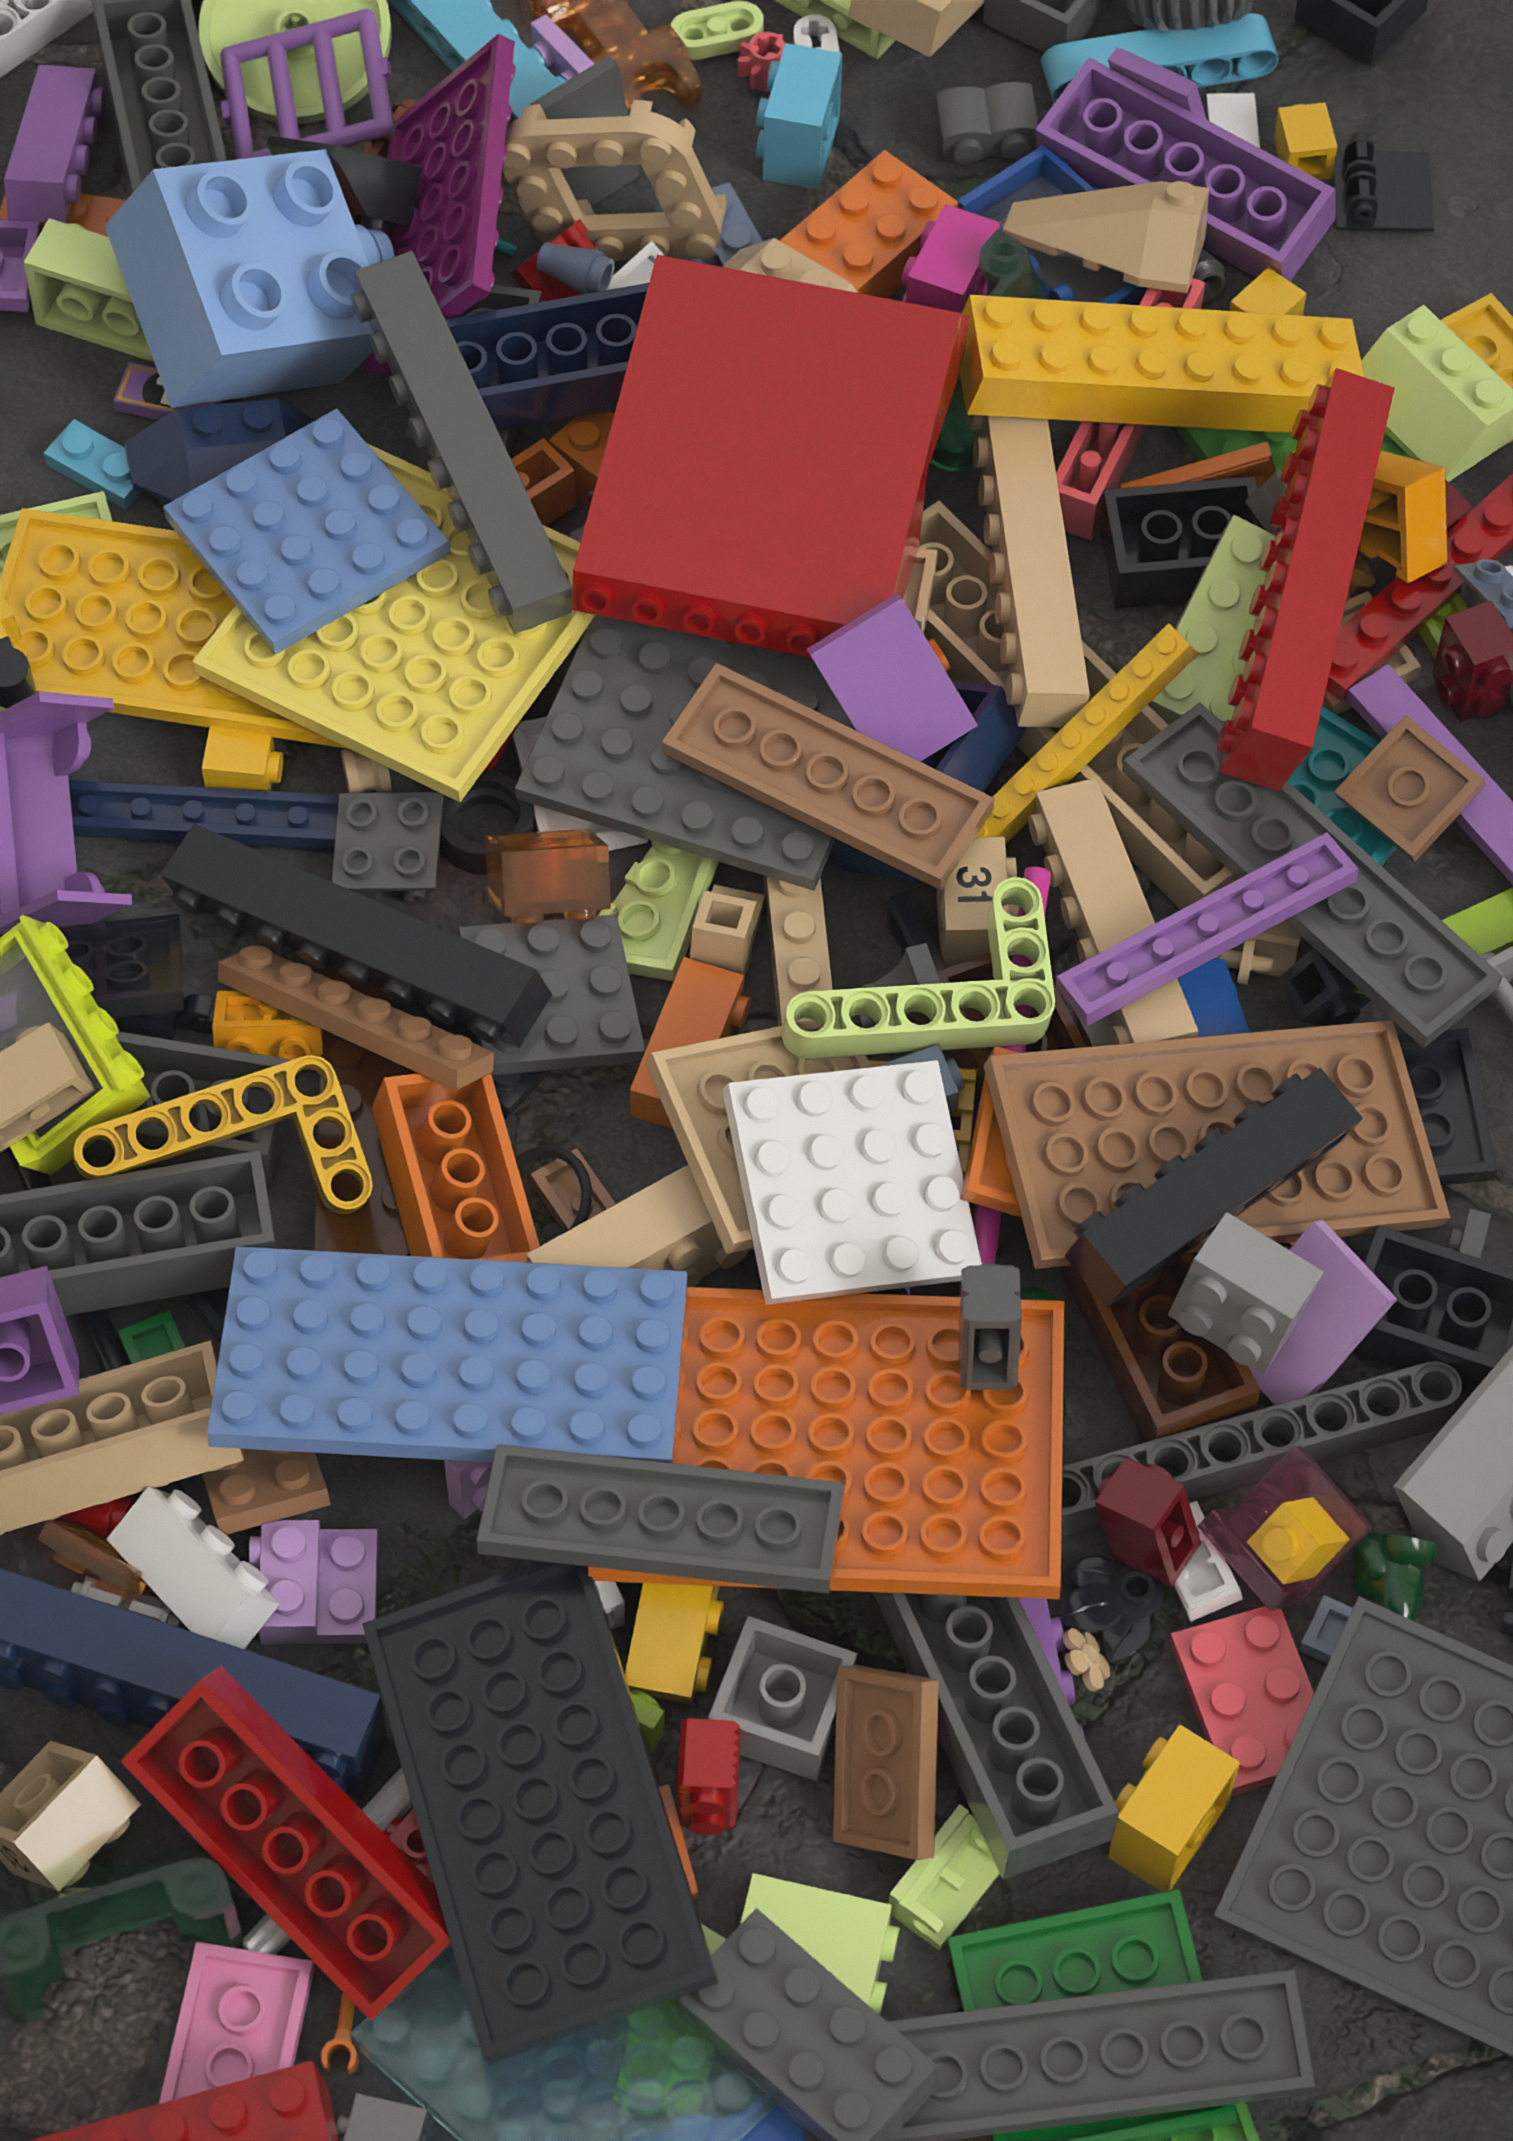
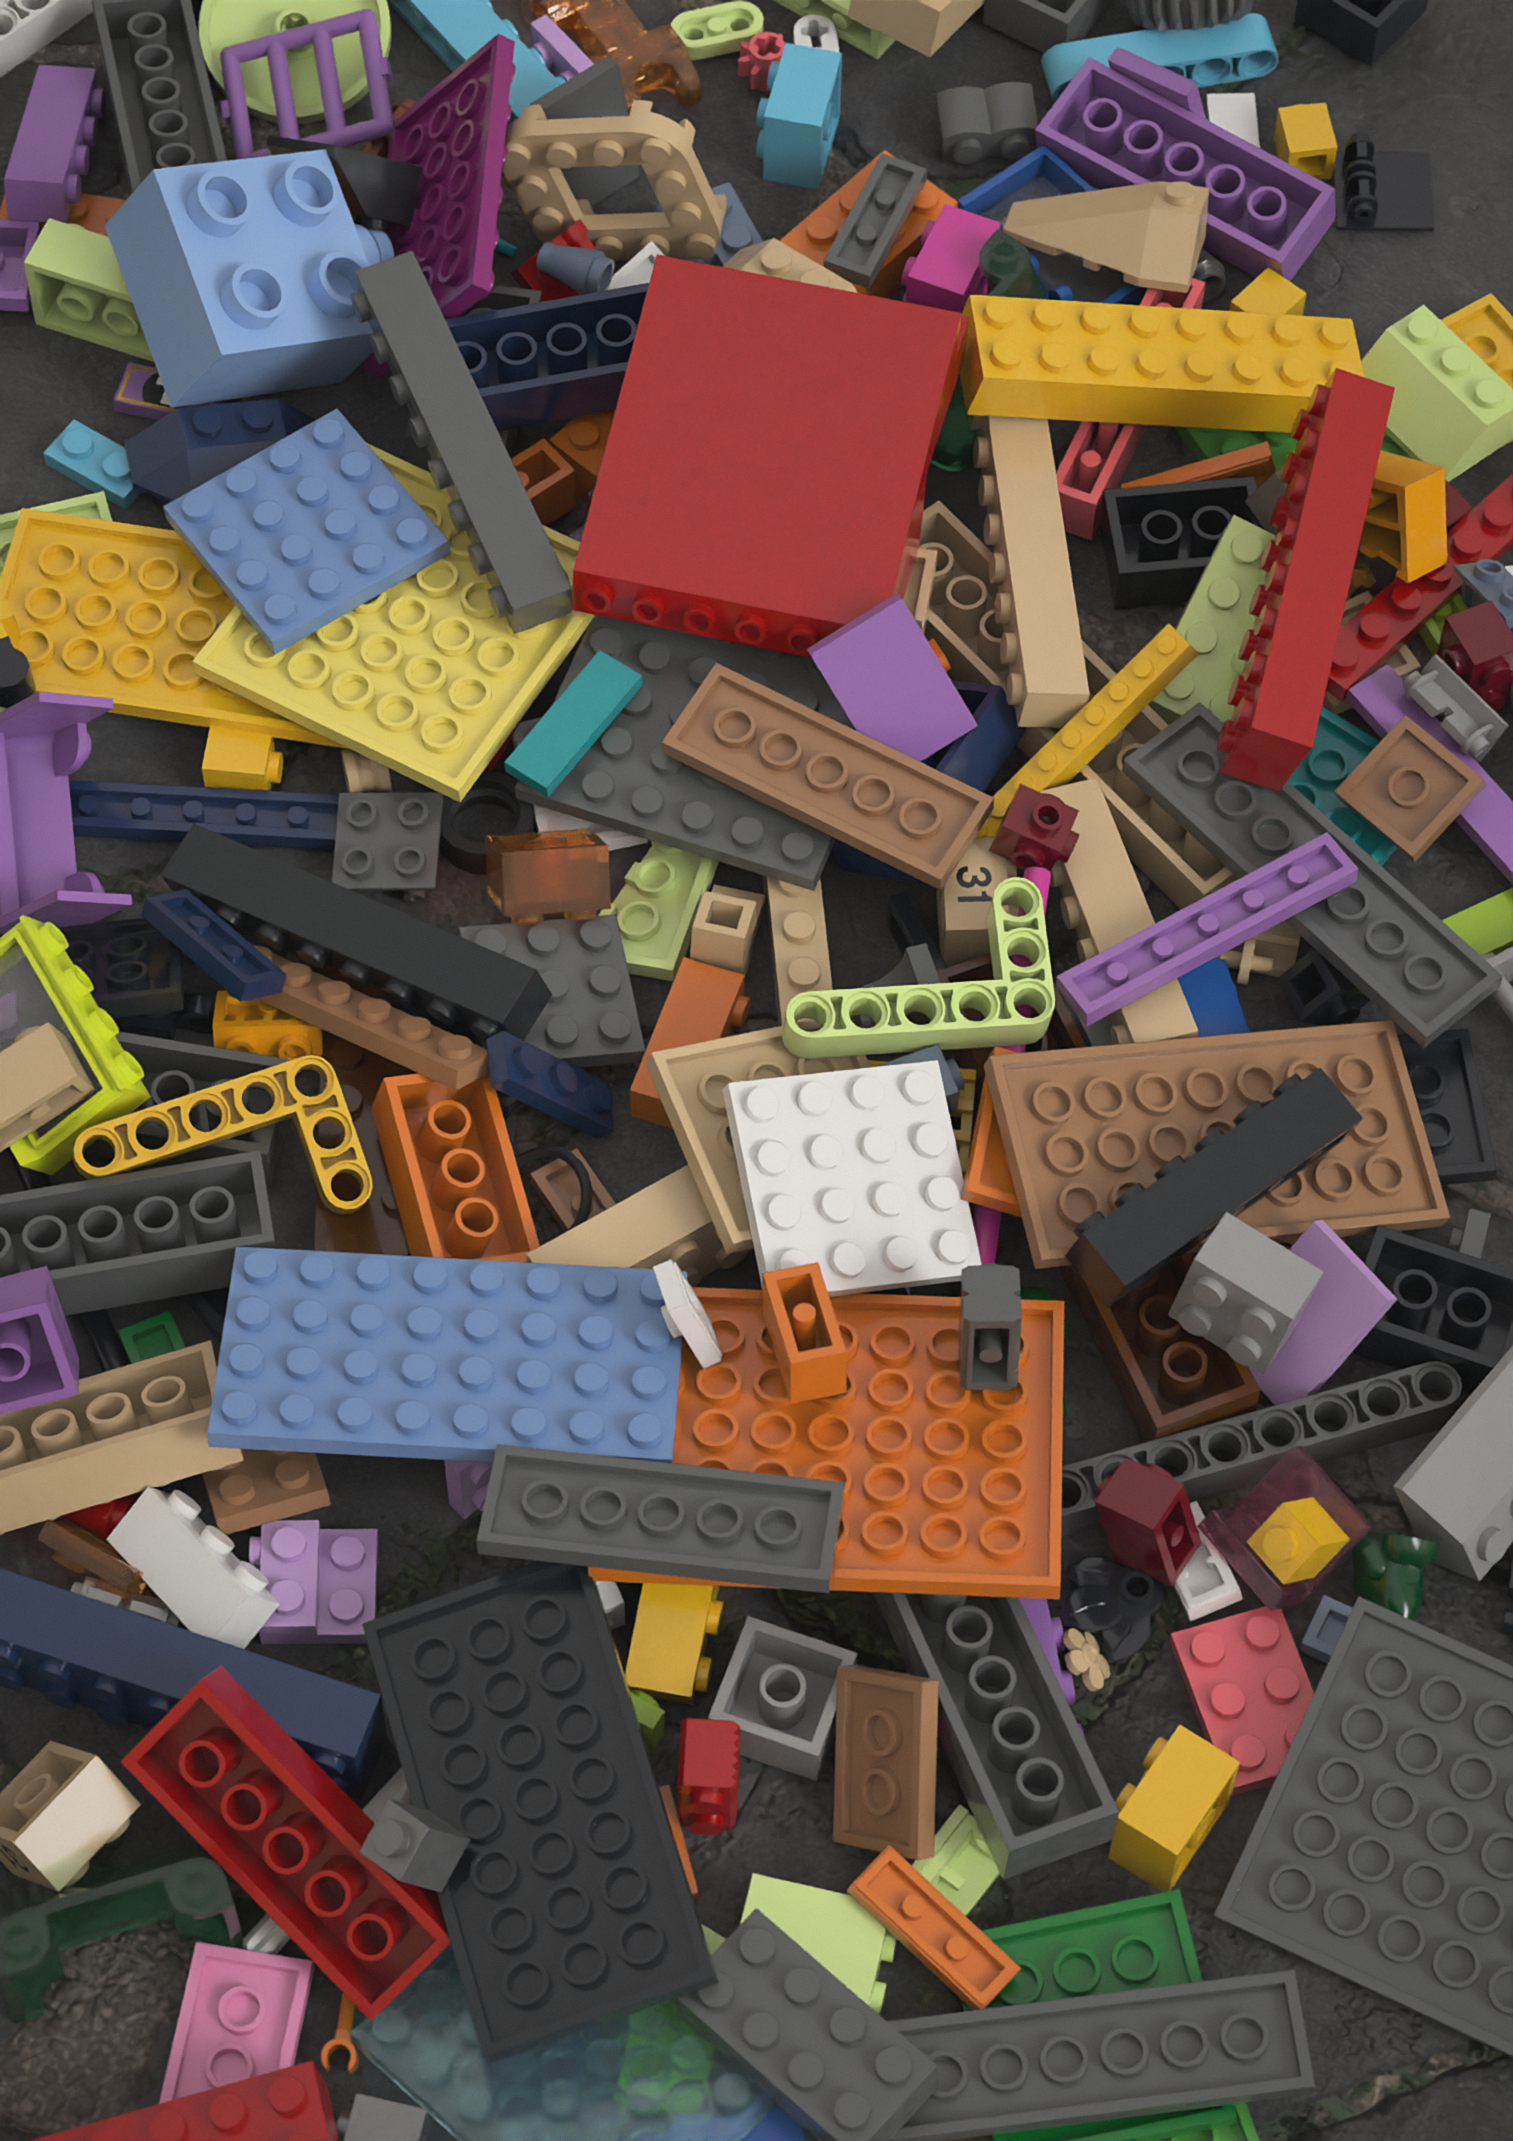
none -> dark blue plate [141,889,286,1002]
none -> flat silver brick [359,1799,470,1892]
none -> dark blue plate [487,1031,614,1139]
none -> teal tile [504,650,643,797]
none -> white plate [653,1259,723,1369]
none -> orange brick [762,1262,847,1404]
none -> dark grey plate [824,153,927,289]
none -> orange tile [847,1845,1021,2010]
none -> dark red brick [989,784,1080,872]
none -> light grey hinge [1402,654,1510,762]

